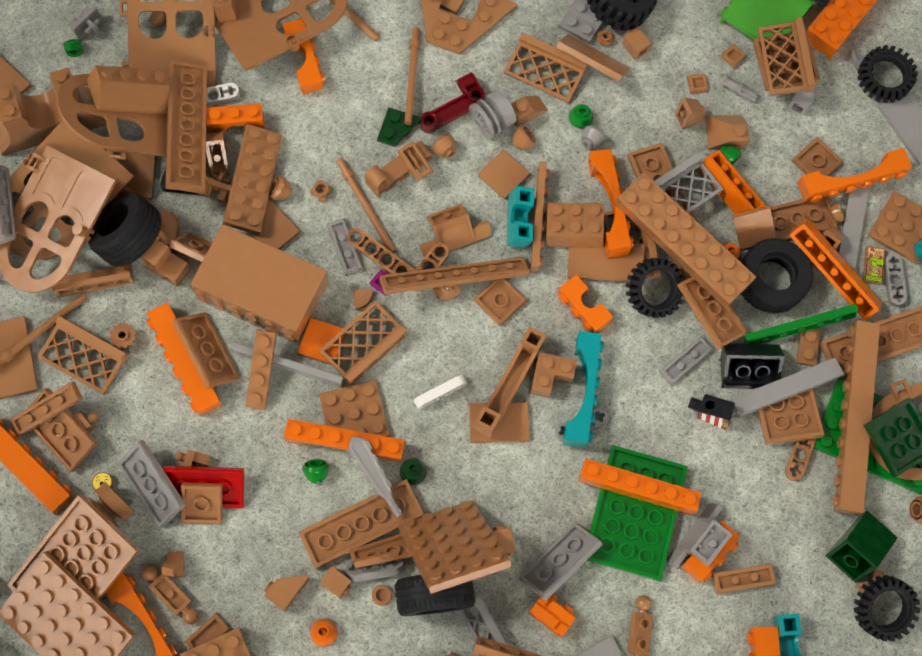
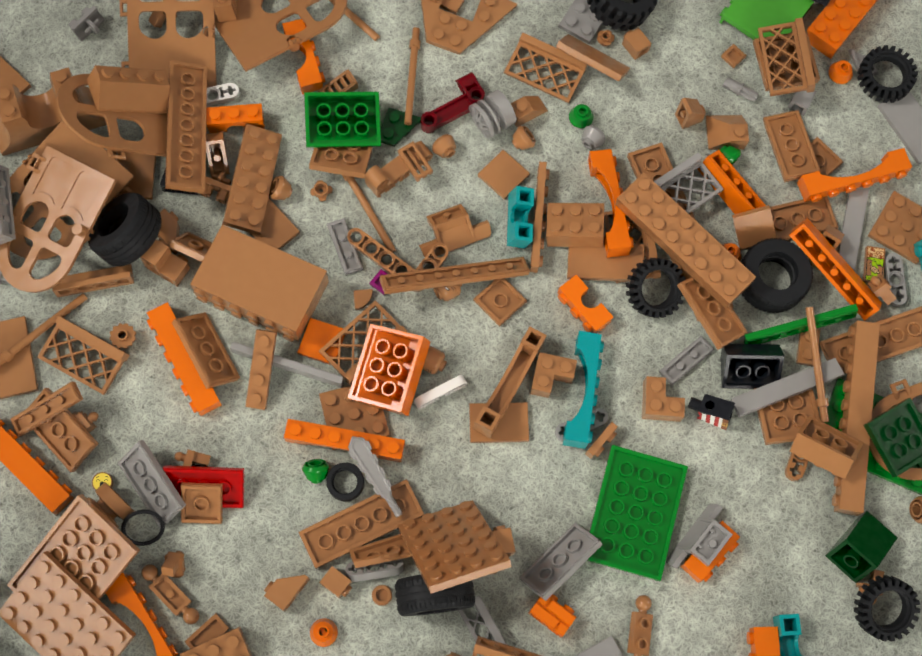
green tile [63,39,83,57] -> none
dark green cone [400,458,427,485] -> none
orange brick [578,458,701,515] -> none
medium nougat tile [687,74,709,94] -> none
medium nougat plate [712,564,776,594] -> none
medium nougat tile [831,203,845,223] -> none
none -> black tyre [121,509,165,546]
none -> green slope [304,92,381,148]
none -> medium nougat plate [309,147,373,179]
none -> medium nougat slope [318,69,358,92]
none -> black tyre [326,462,364,502]
none -> orange slope [348,324,431,416]
none -> medium nougat head [423,346,447,375]
none -> medium nougat plate [585,422,618,459]
none -> medium nougat brick [642,376,685,422]
none -> medium nougat tile [763,110,821,182]
none -> medium nougat slope [790,416,864,479]
none -> medium nougat bar [805,307,829,423]
none -> orange cone [828,60,853,84]
none -> medium nougat piece [868,274,897,305]

